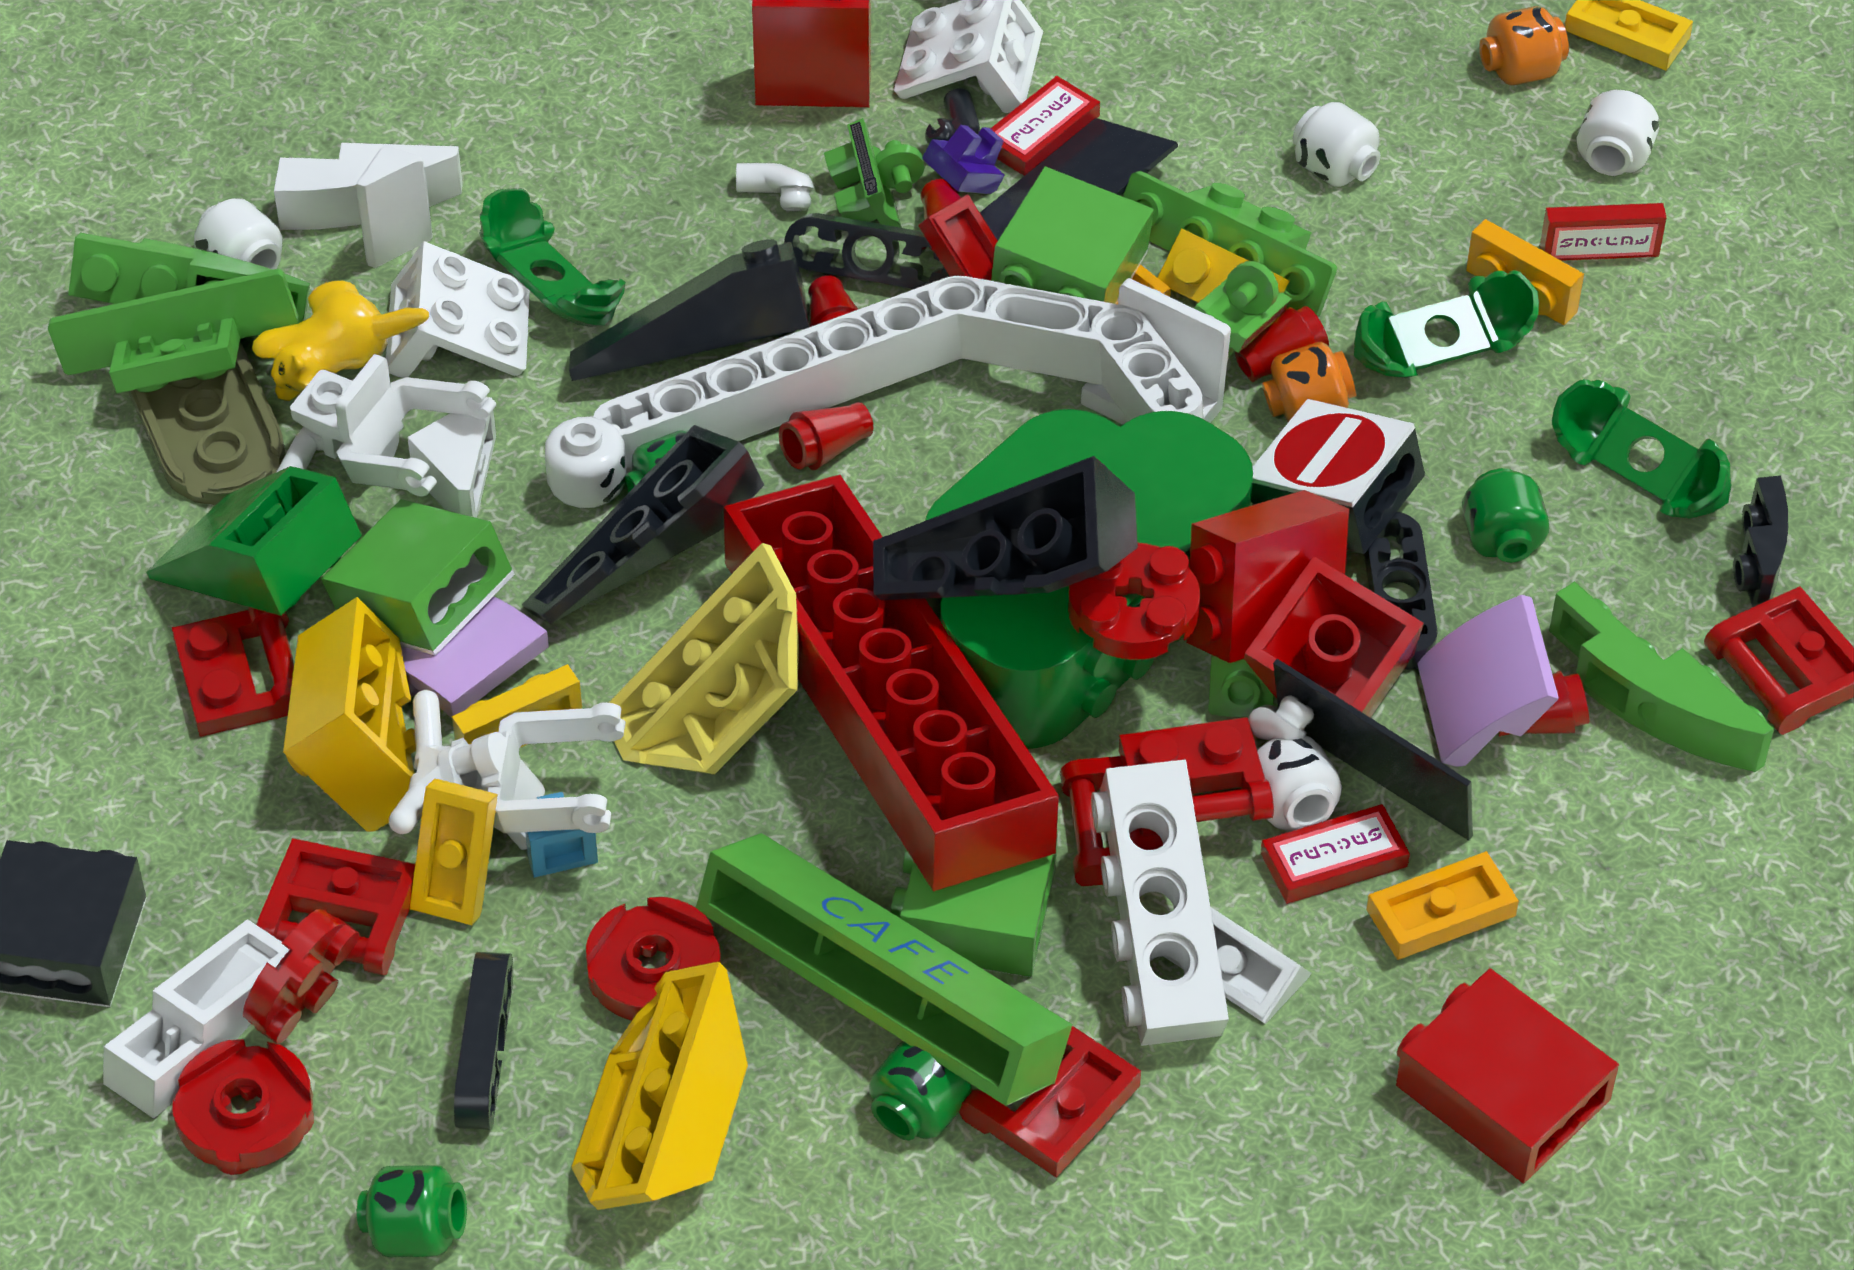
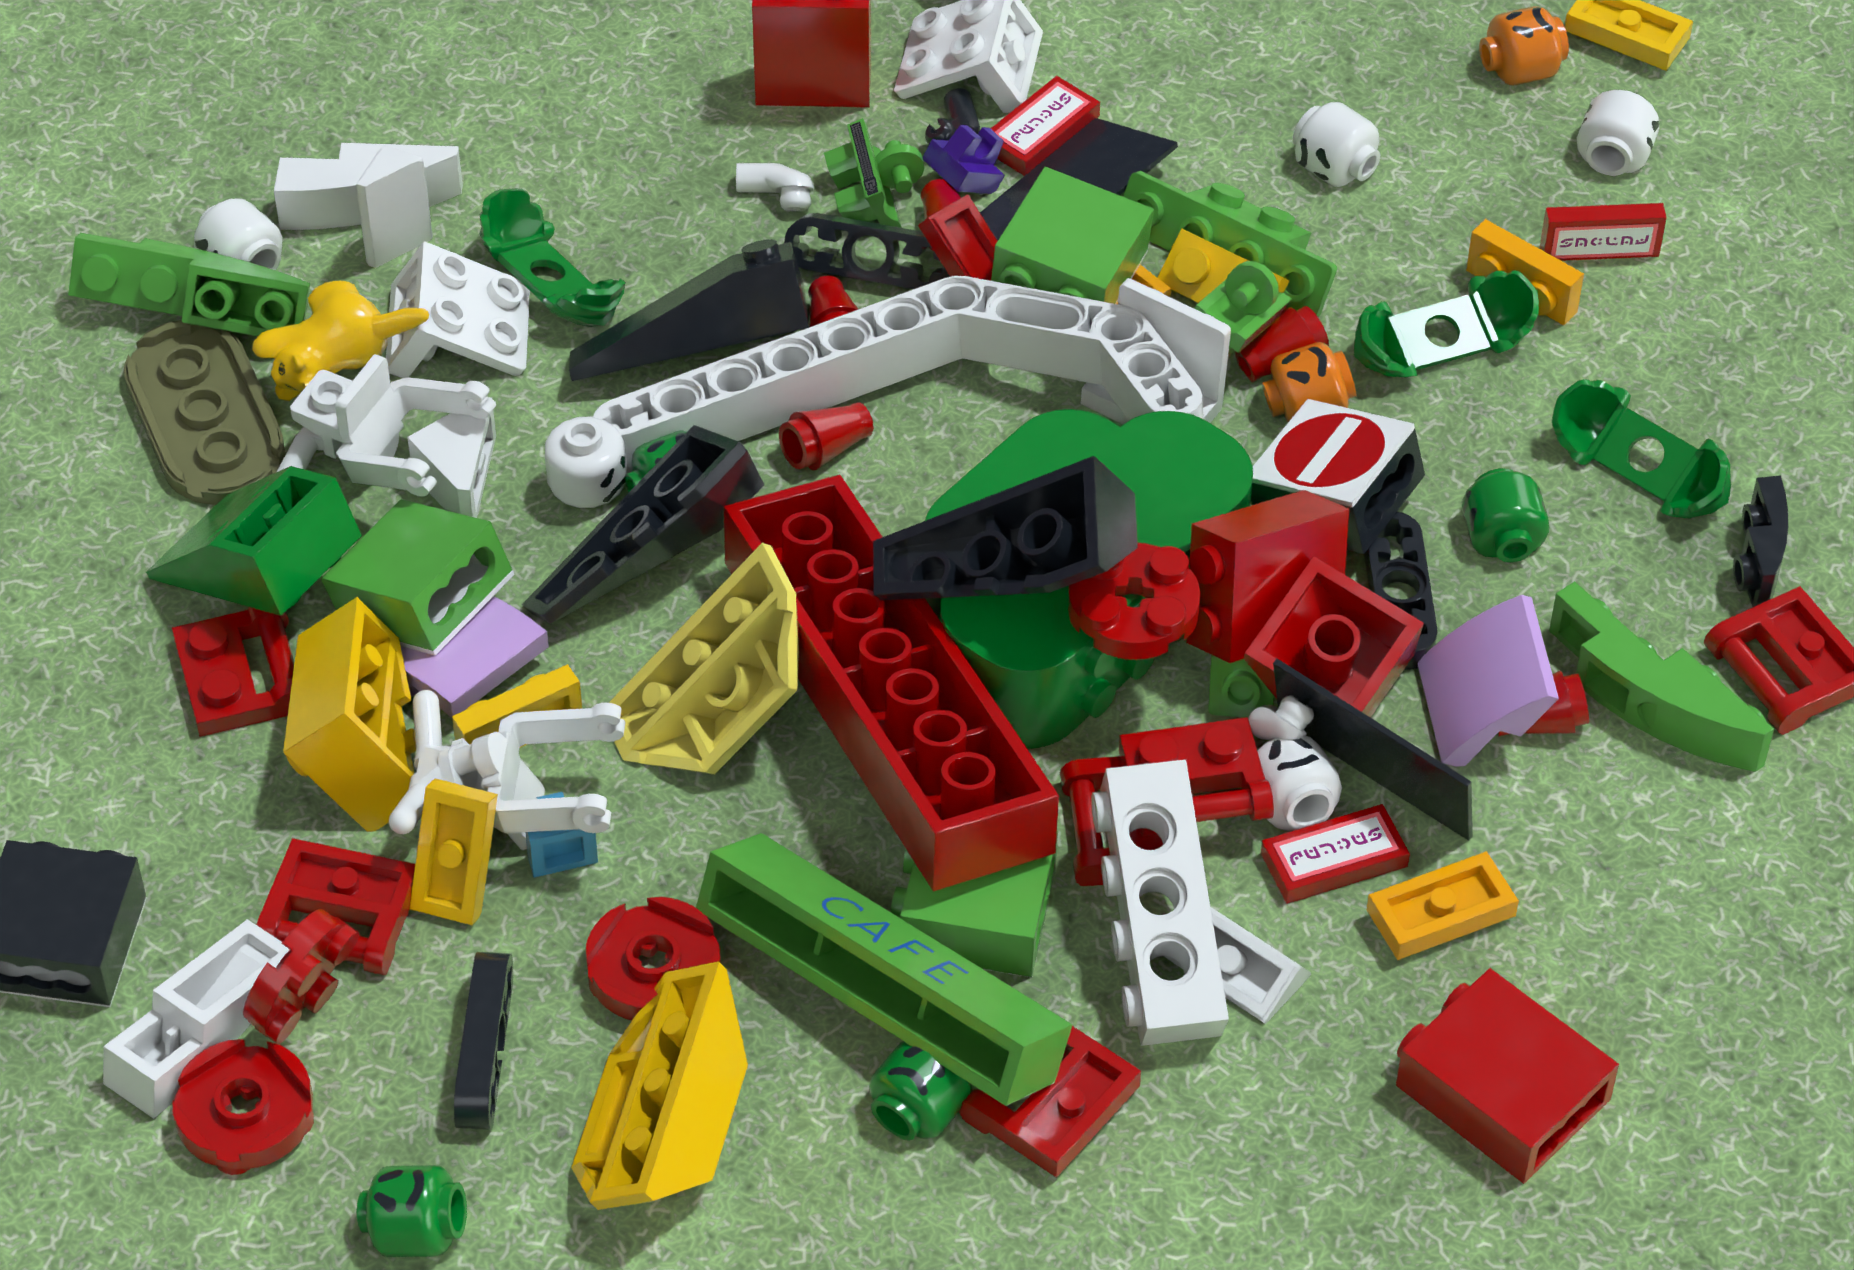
bright green bracket [48,269,298,393] -> none

